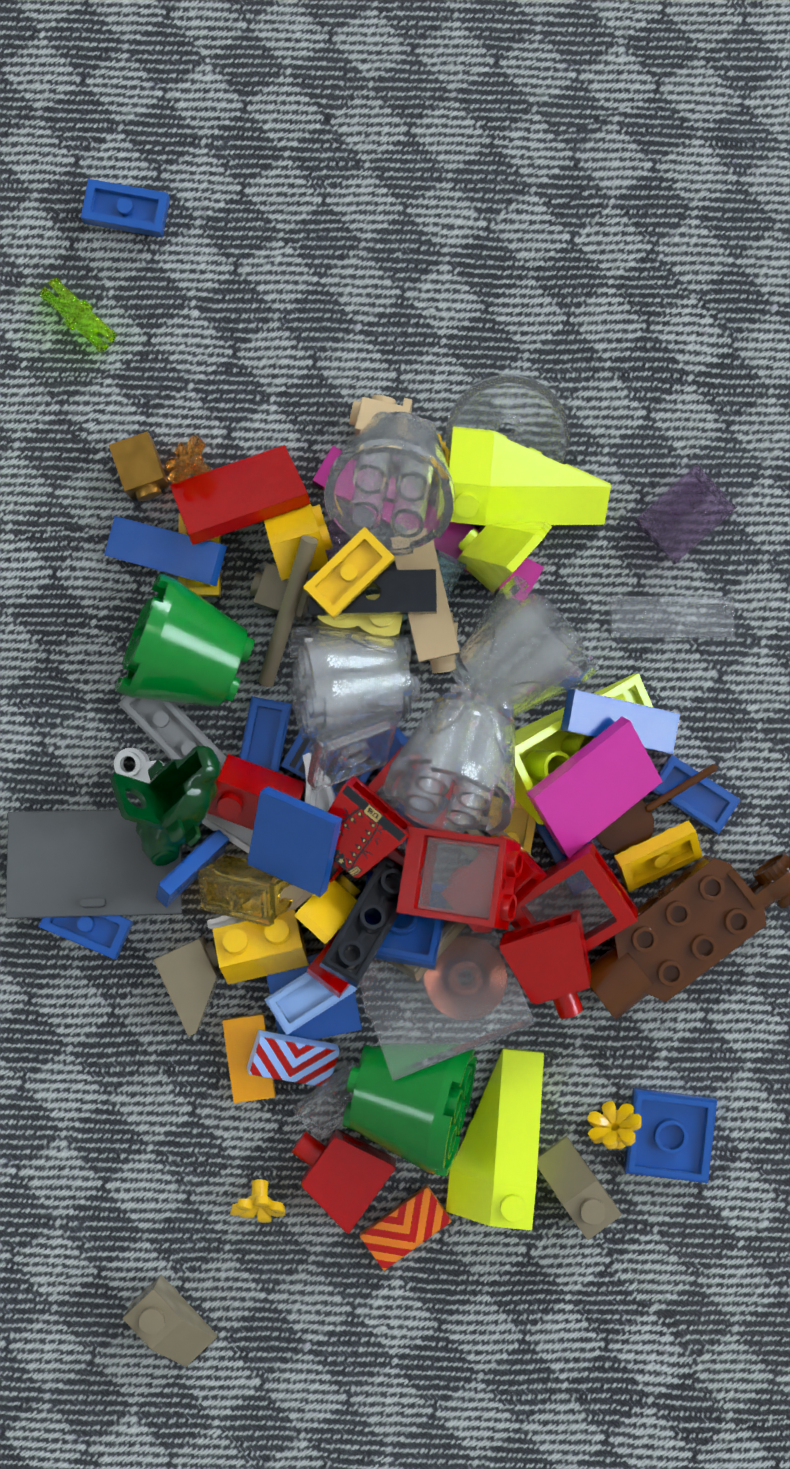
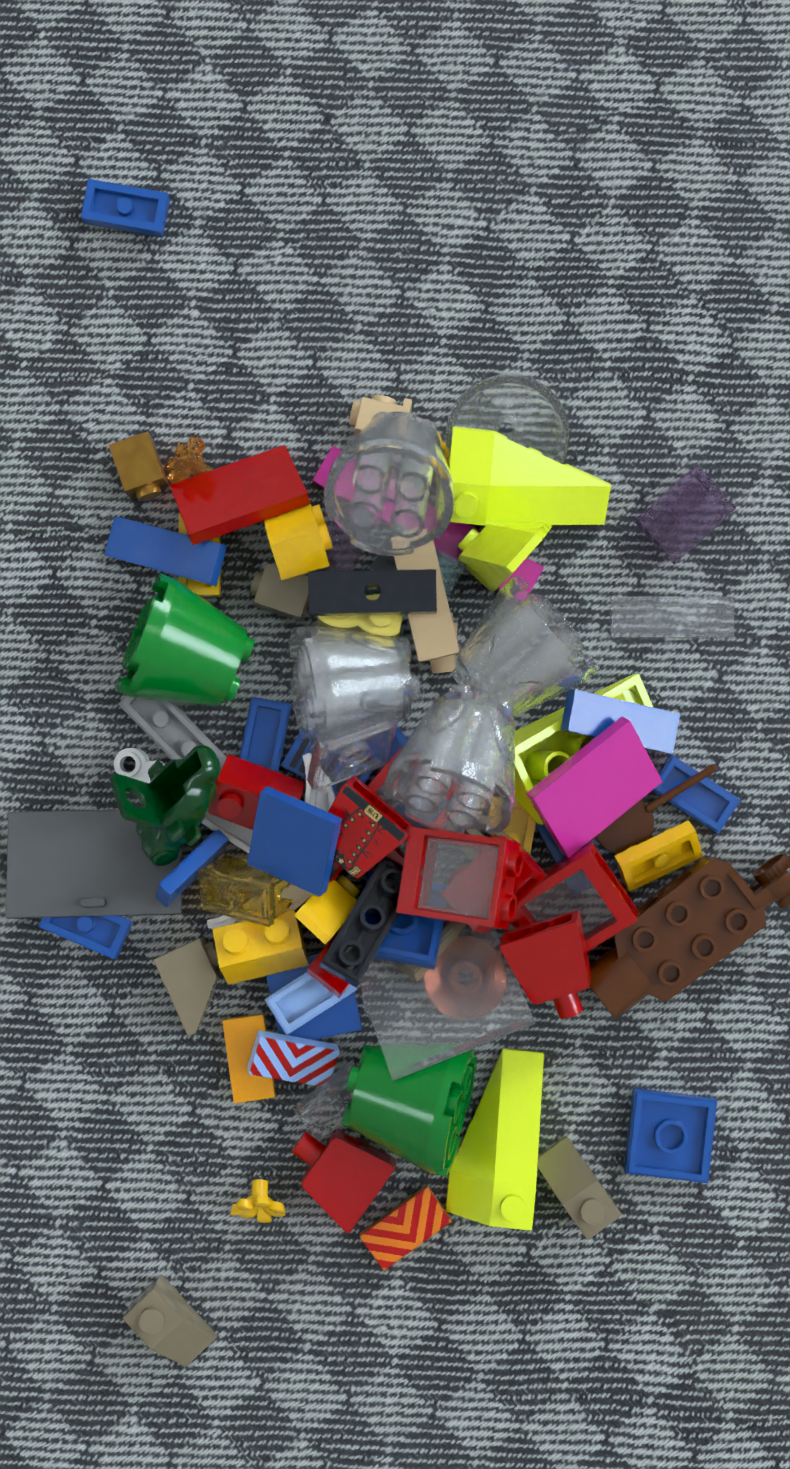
clear neon green pin [40,278,117,353] -> none
dark tan bar [258,535,318,687] -> none
yellow plate [303,526,395,620] -> none
yellow plant [587,1101,642,1149] -> none

